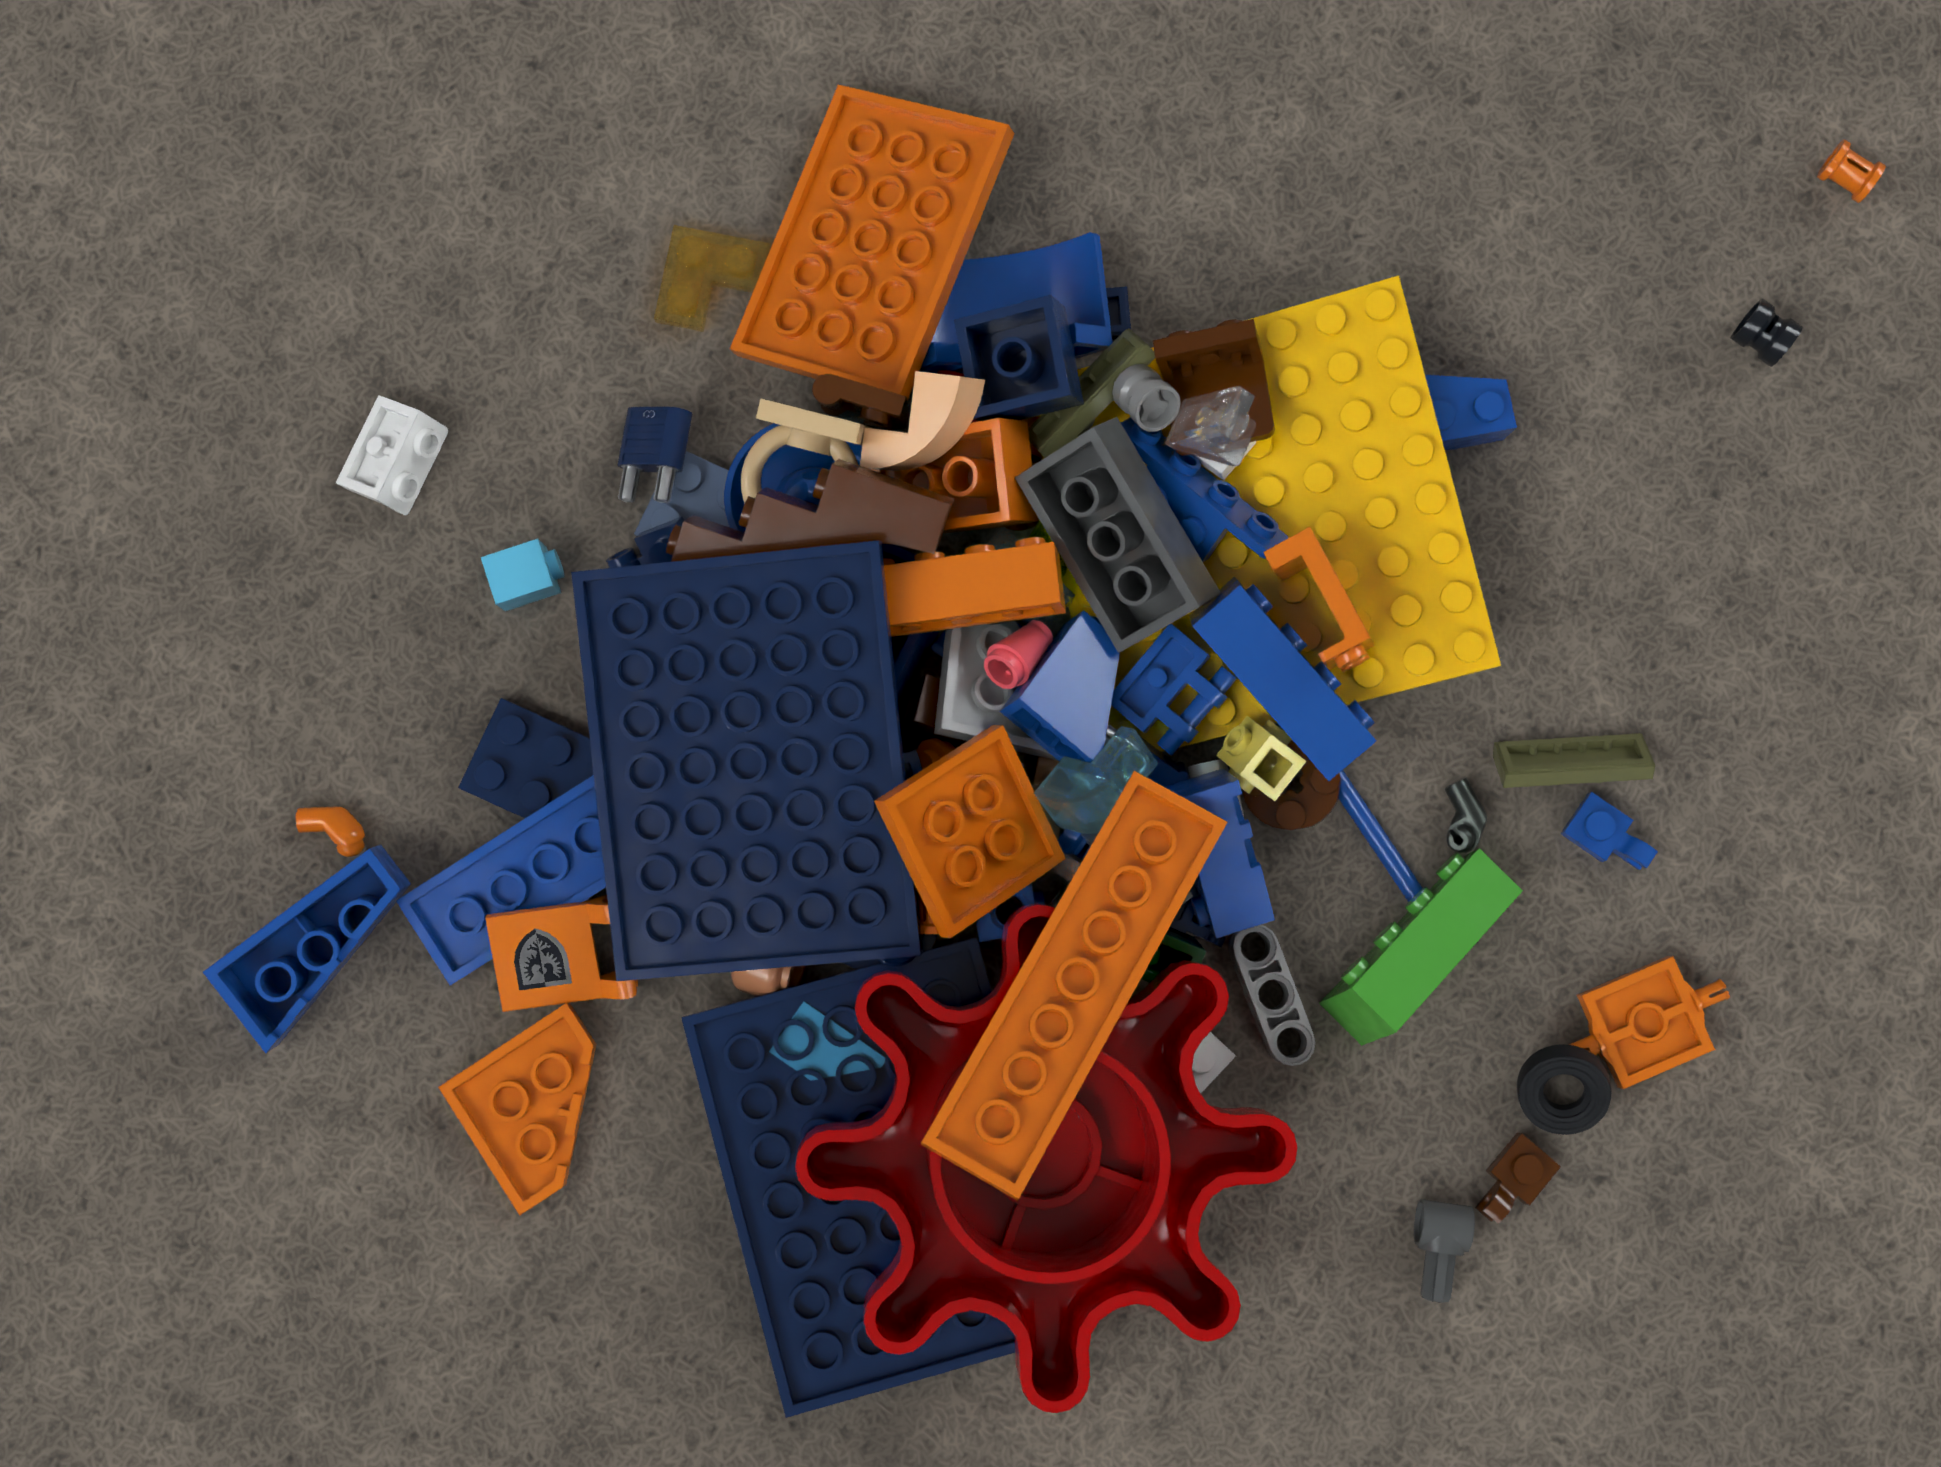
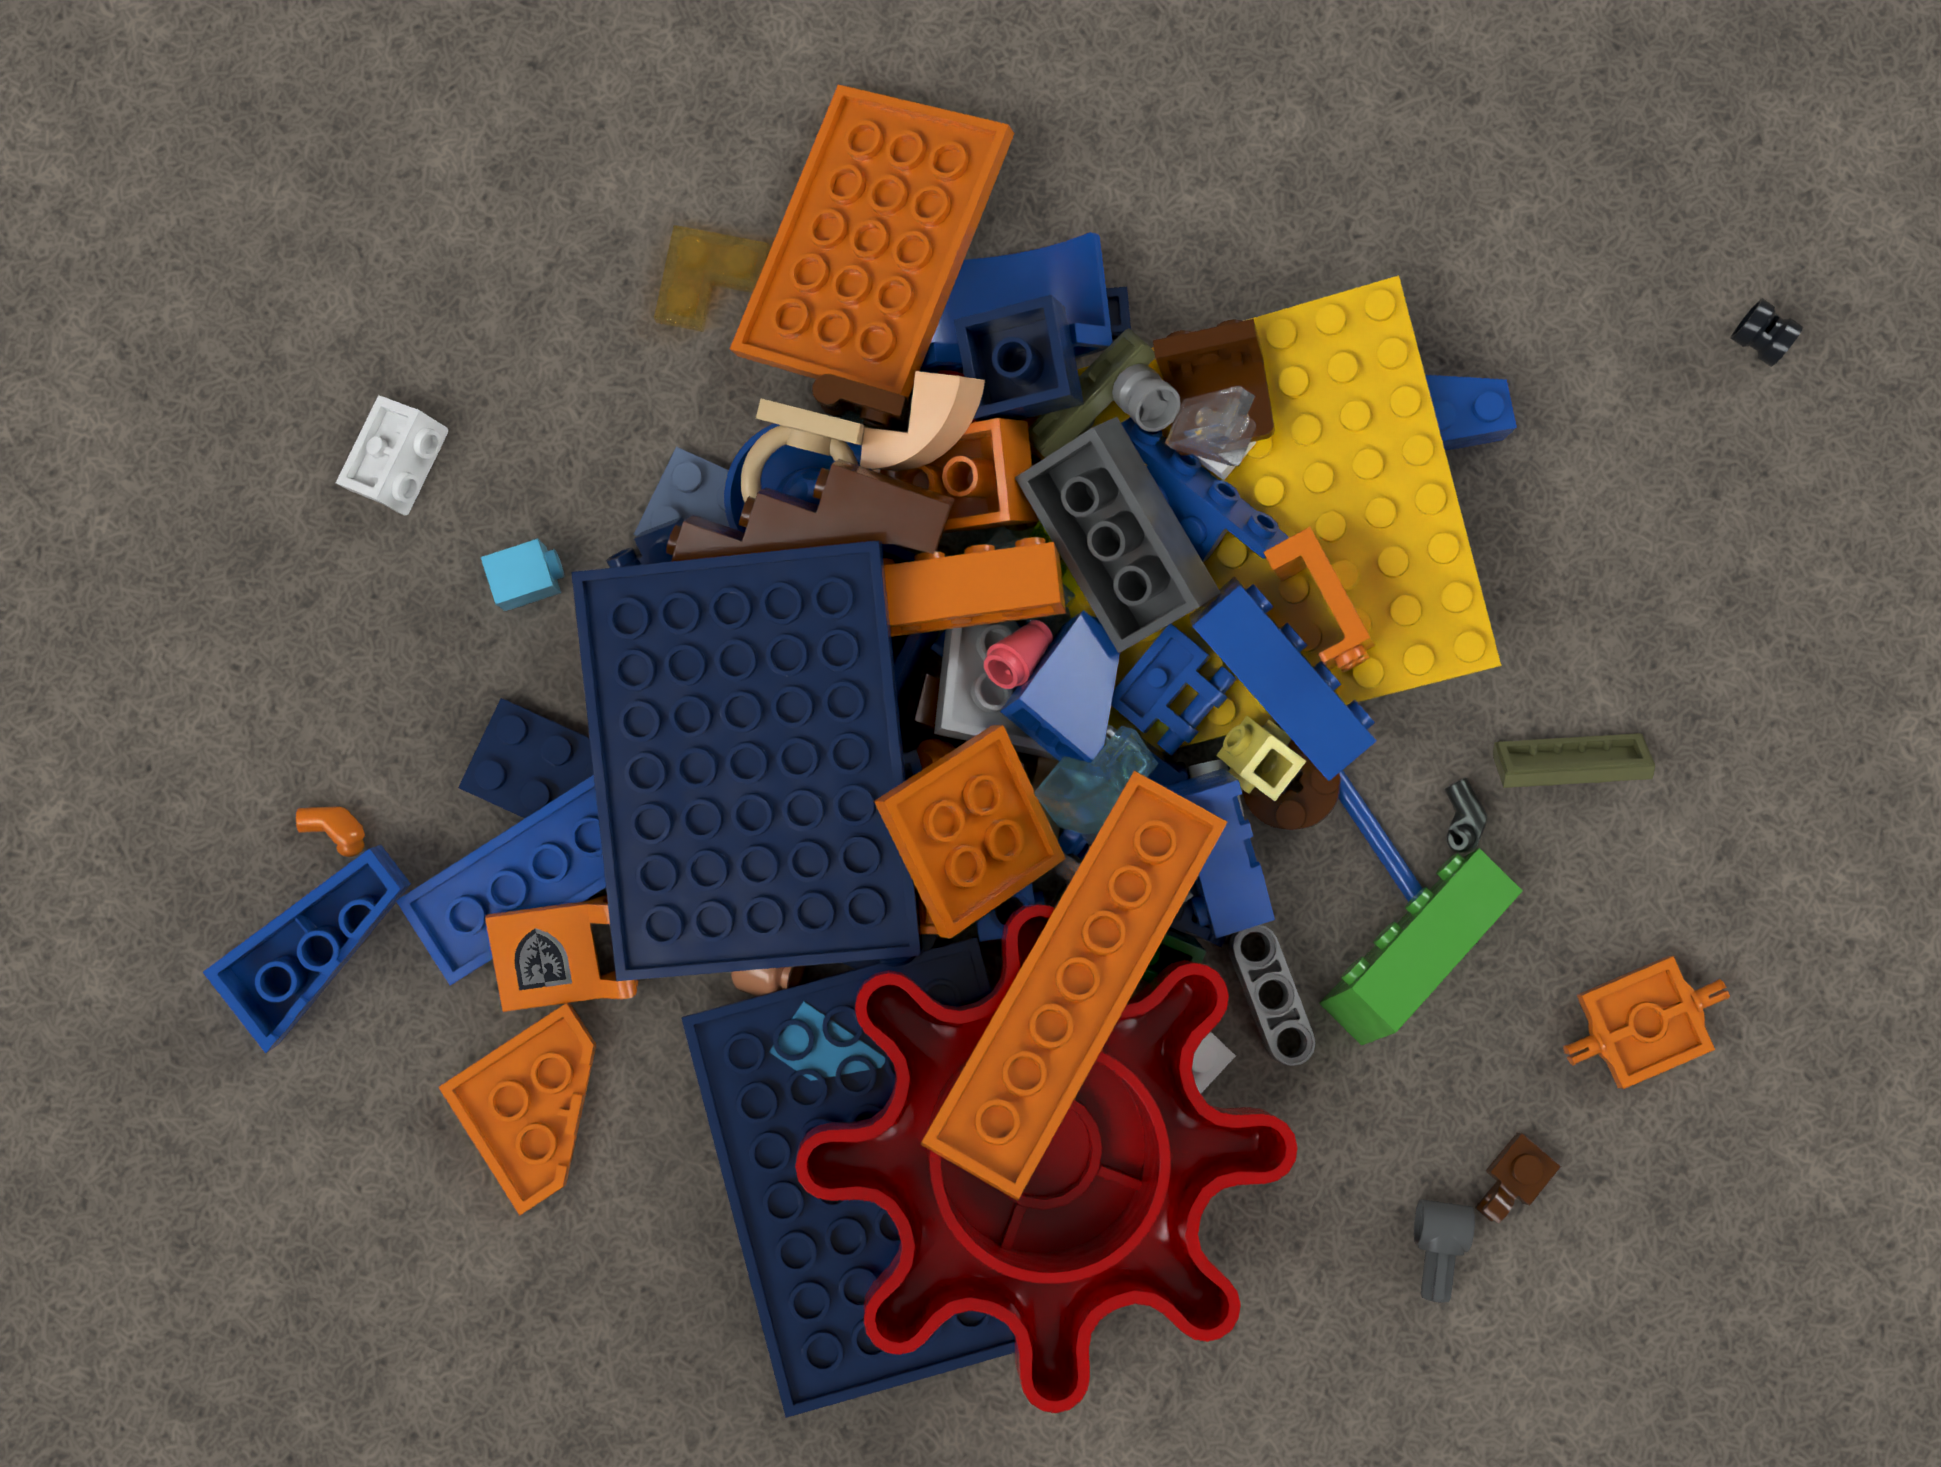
dark blue piece [617,407,693,503] -> none
black tyre [1517,1044,1612,1135] -> none
blue plate [1560,792,1658,870] -> none
orange bush [1817,139,1886,203] -> none

